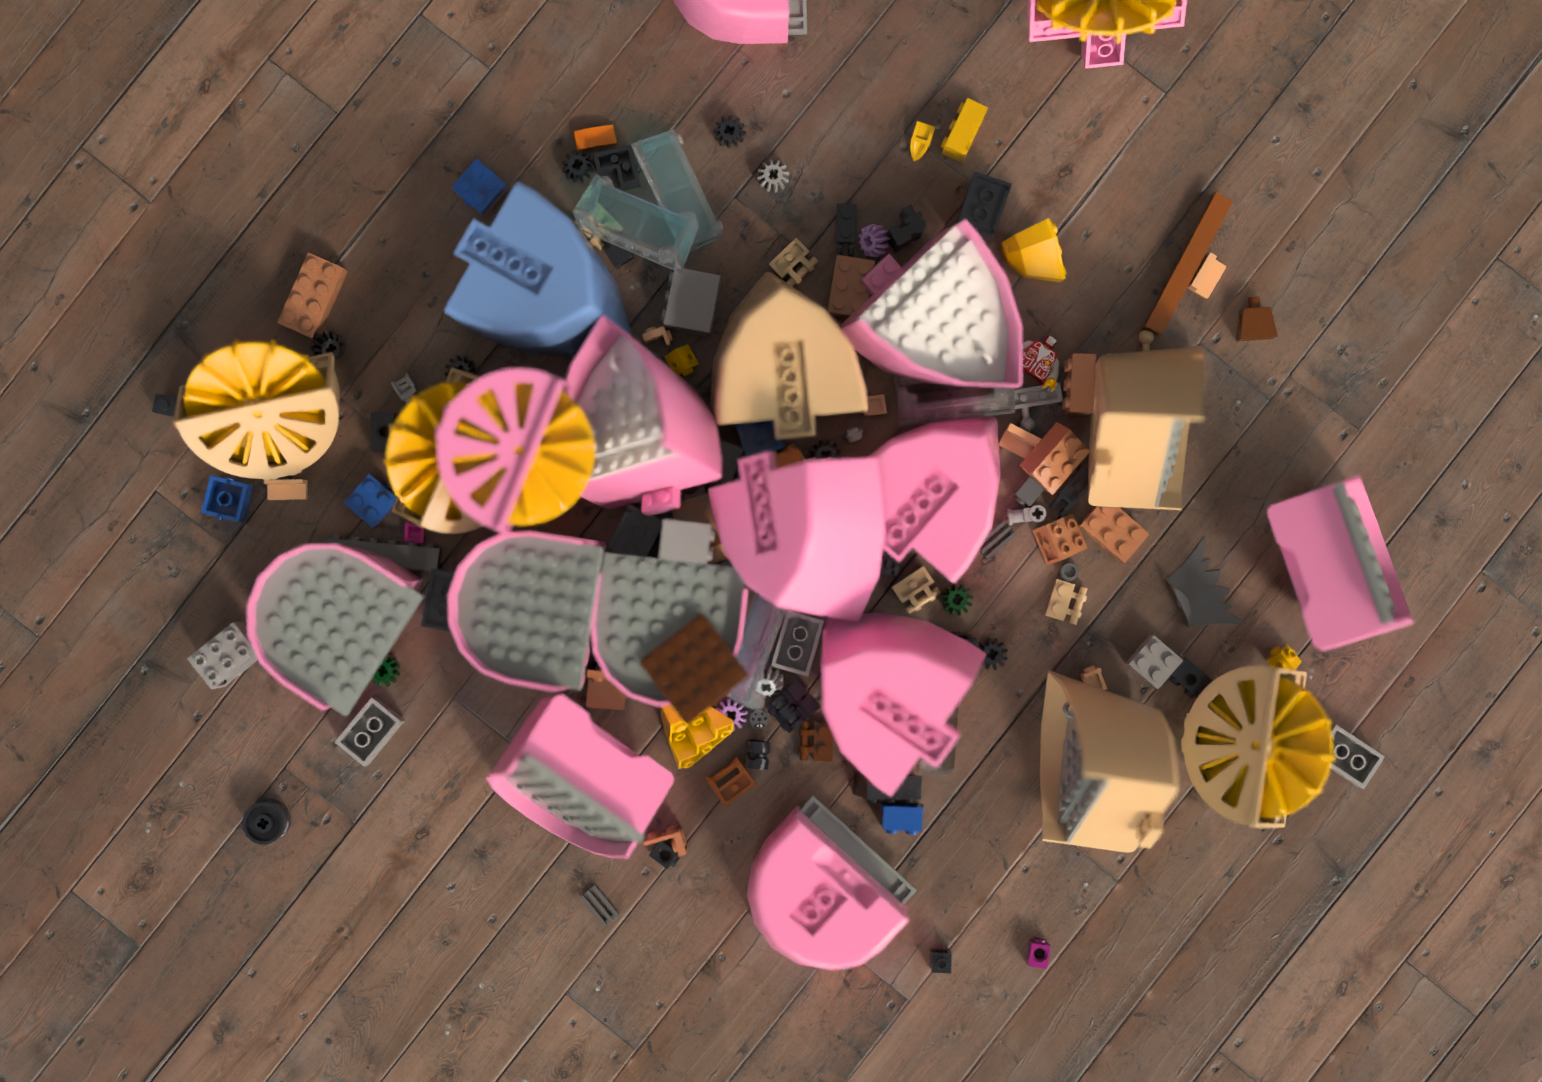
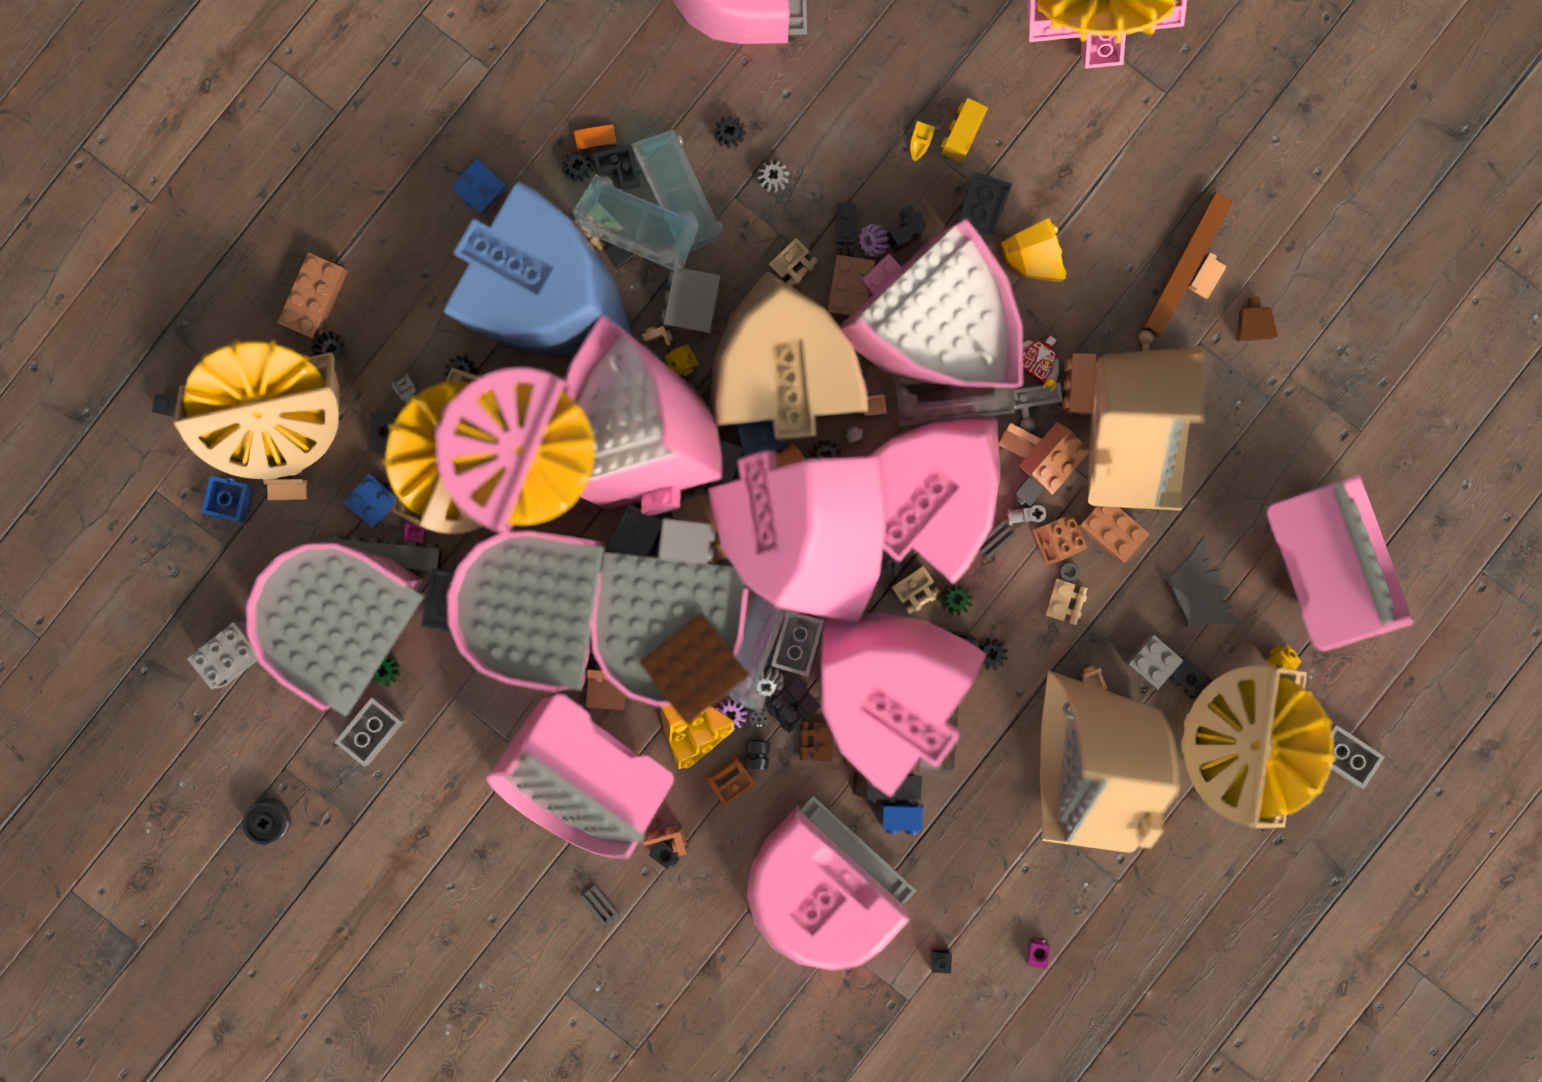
black hinge [1049,466,1089,517] -> none

